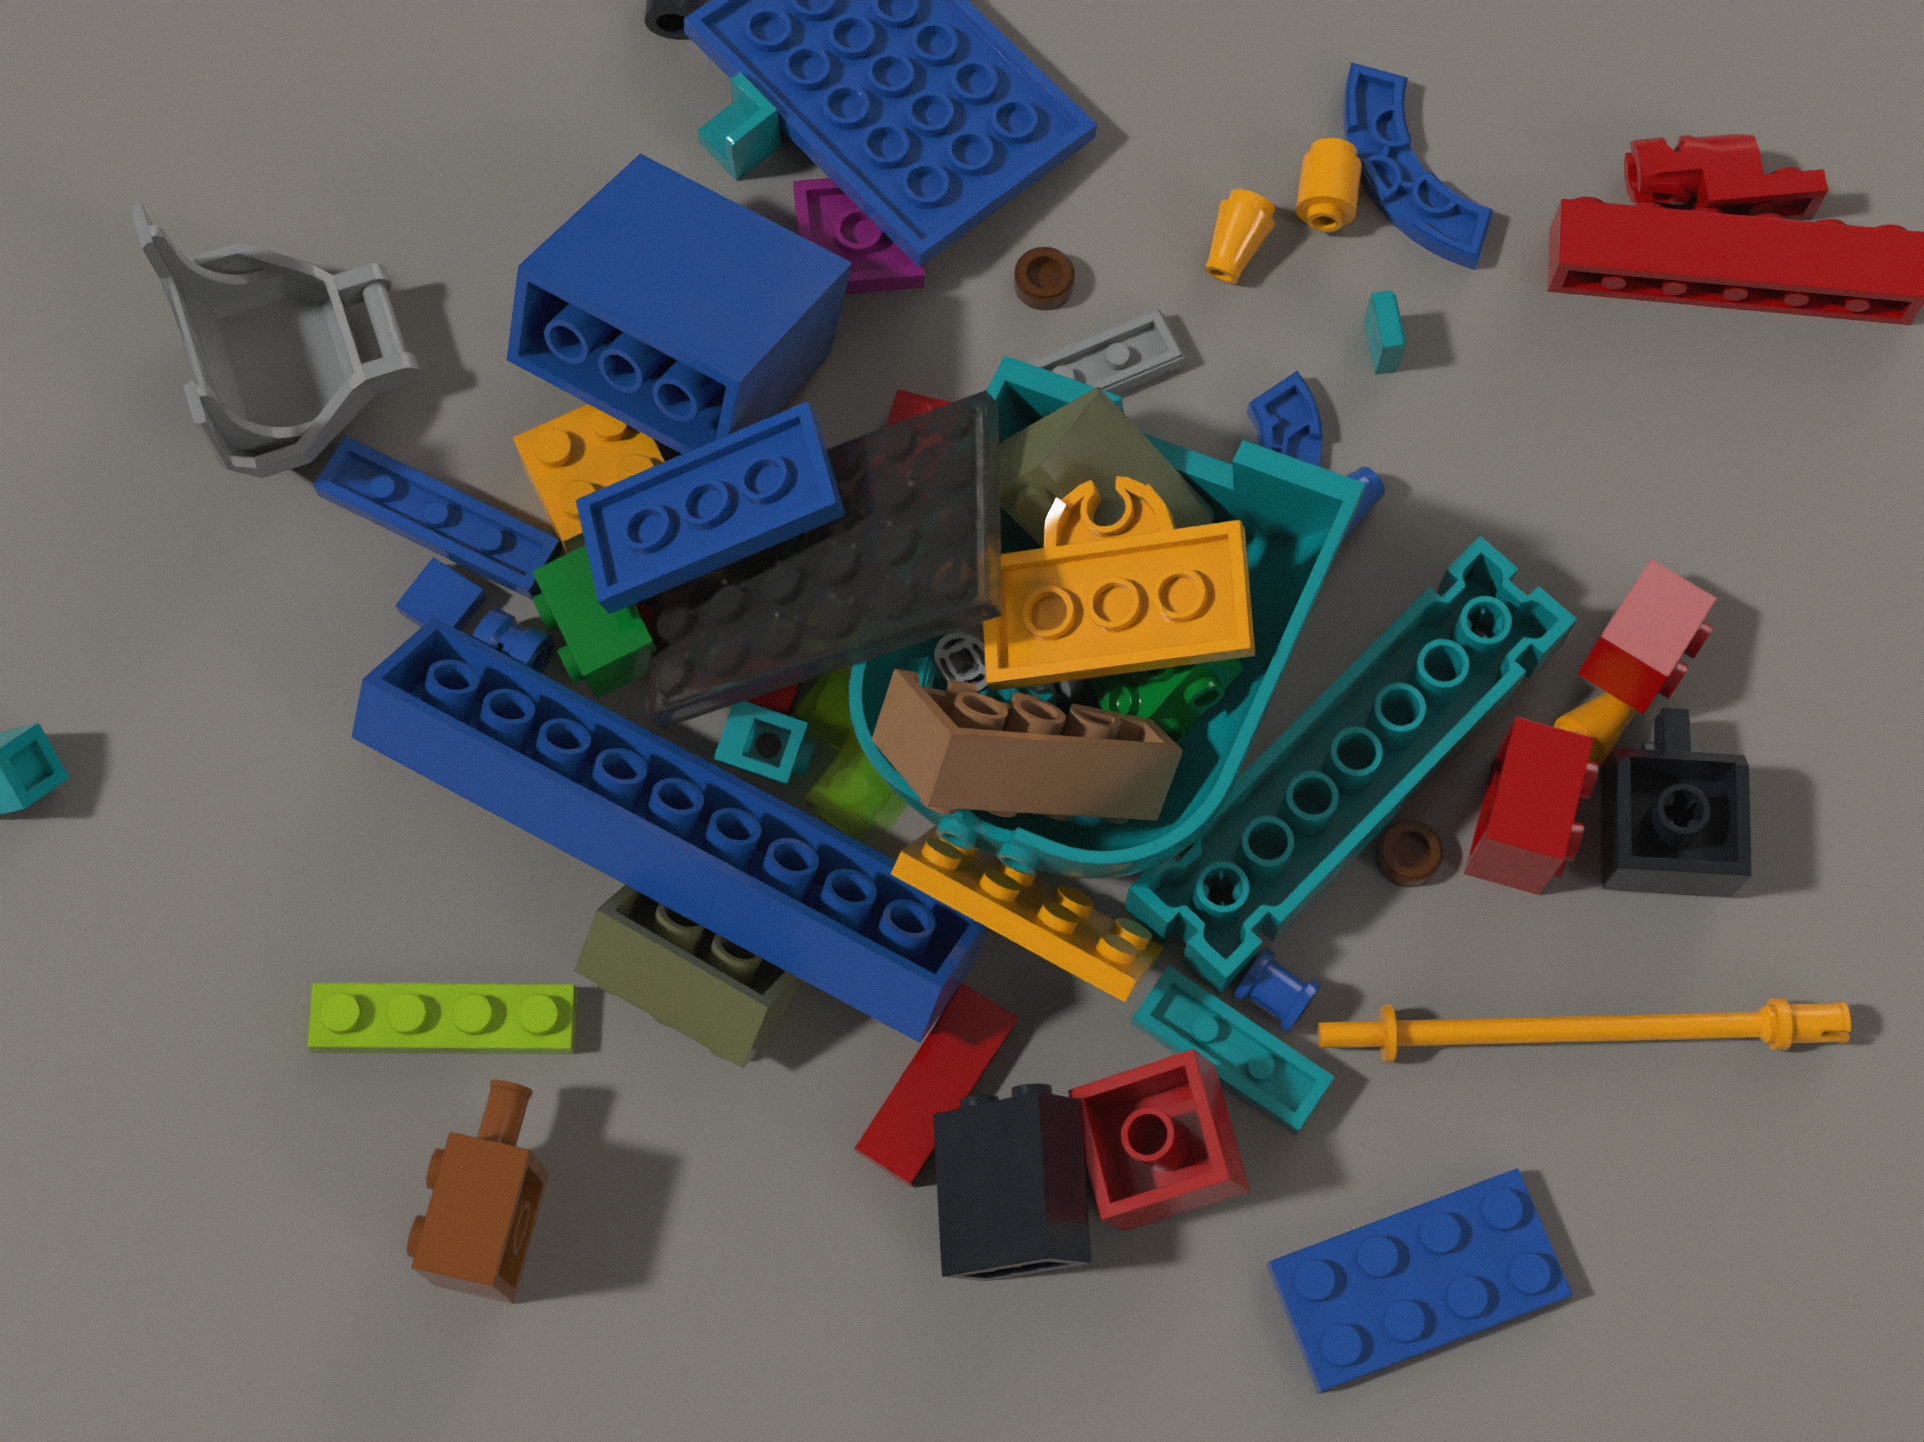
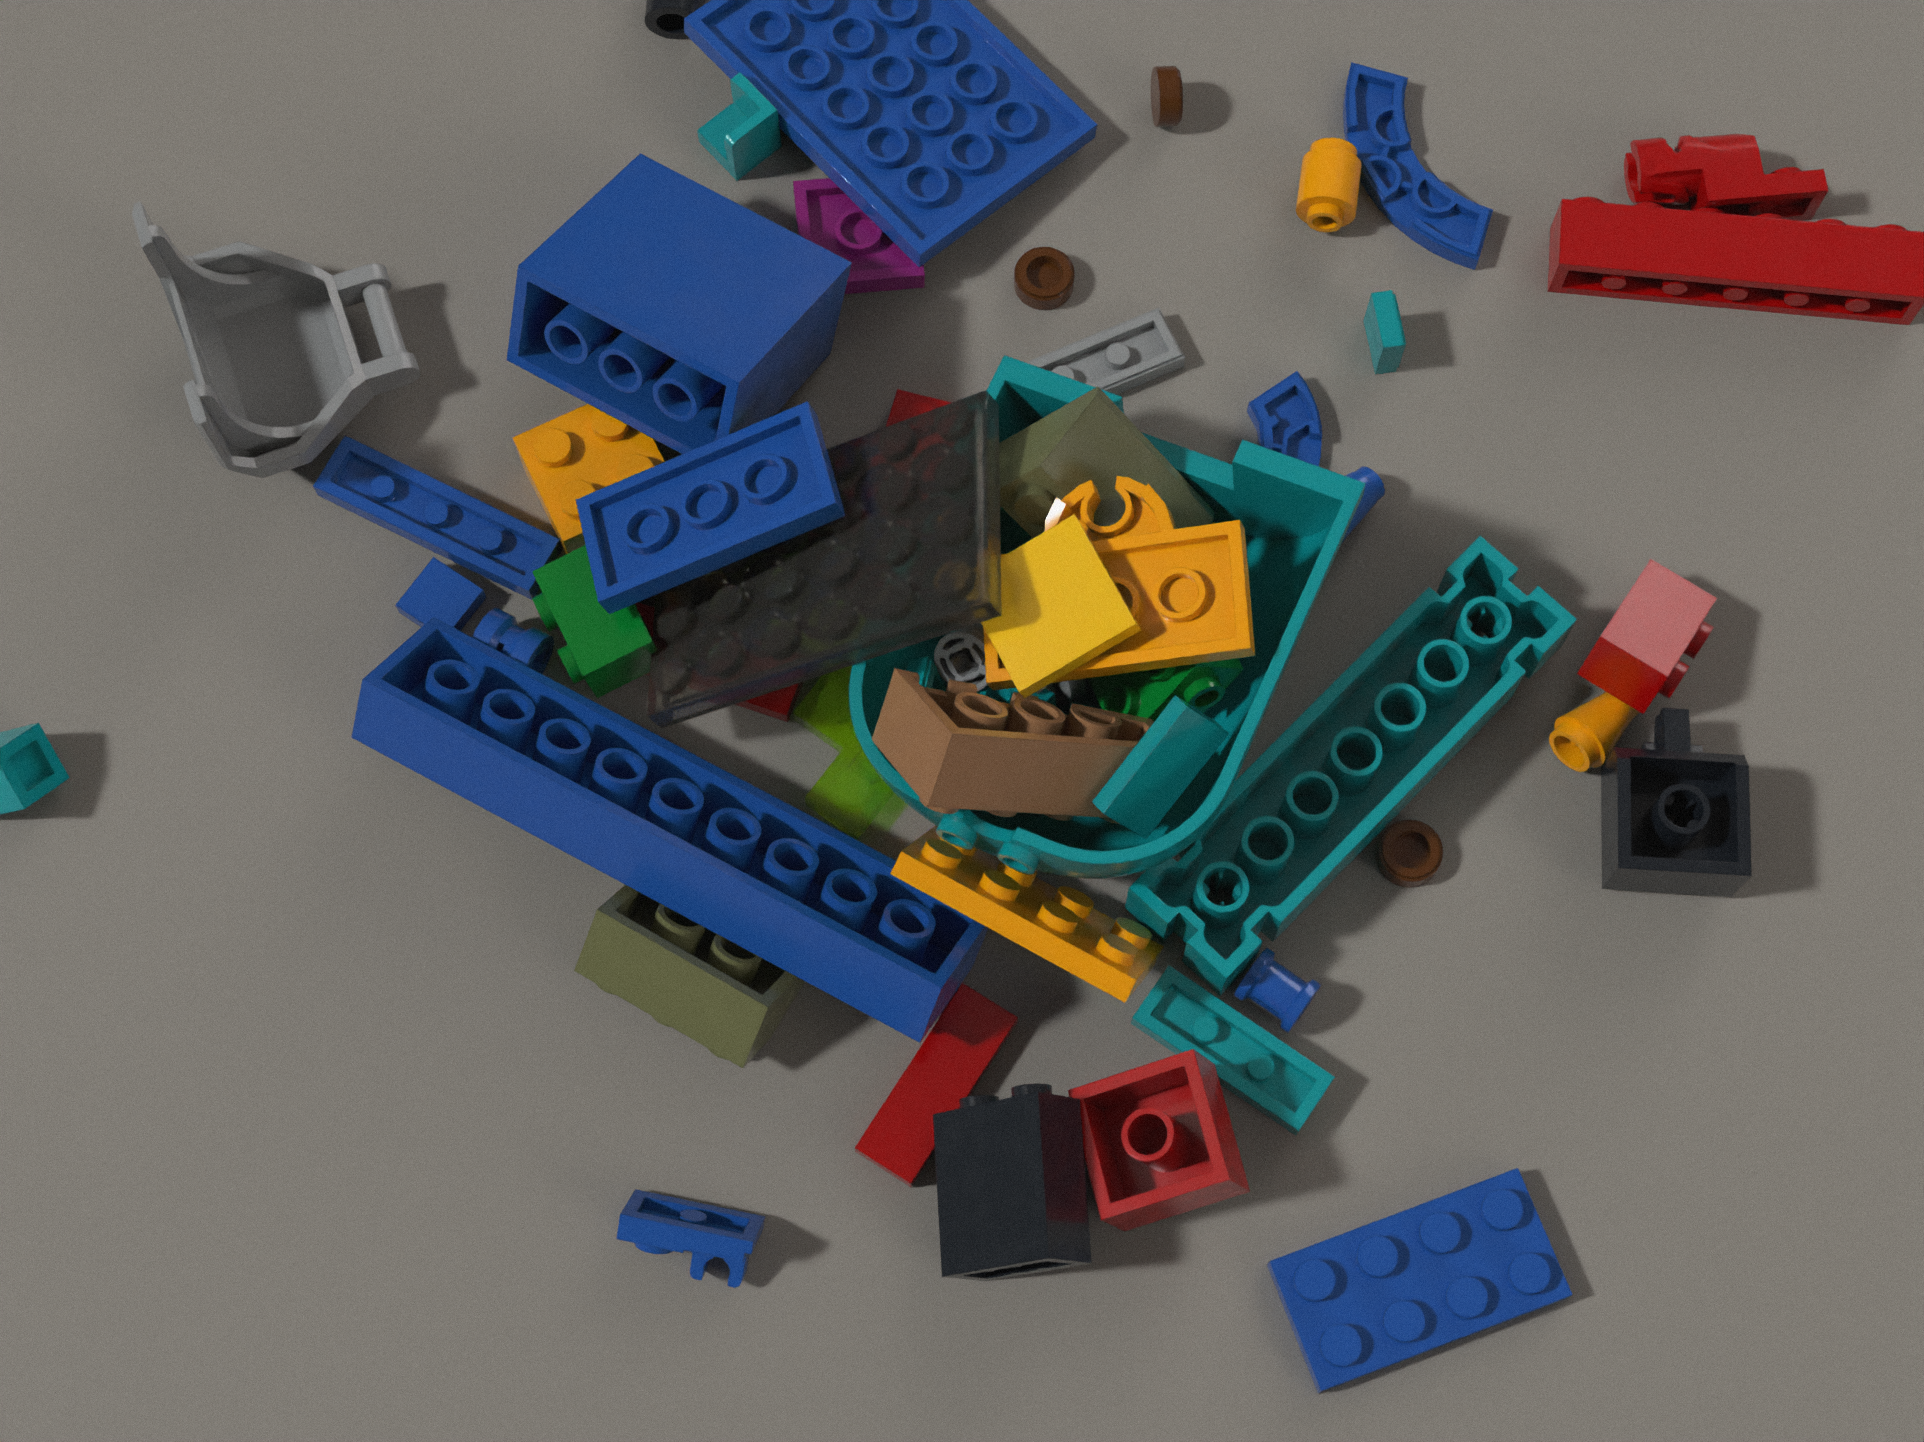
lime plate [307,983,578,1054] -> none
dark orange brick [407,1079,549,1304] -> none
teal brick [714,698,817,786] -> none
light orange cone [1204,189,1275,284] -> none
light orange bar [1317,998,1851,1063] -> none
red brick [1464,716,1599,895] -> none
none -> blue plate [616,1189,765,1288]
none -> yellow tile [959,514,1141,698]
none -> teal tile [1092,695,1229,839]
none -> reddish brown tile [1151,66,1183,127]

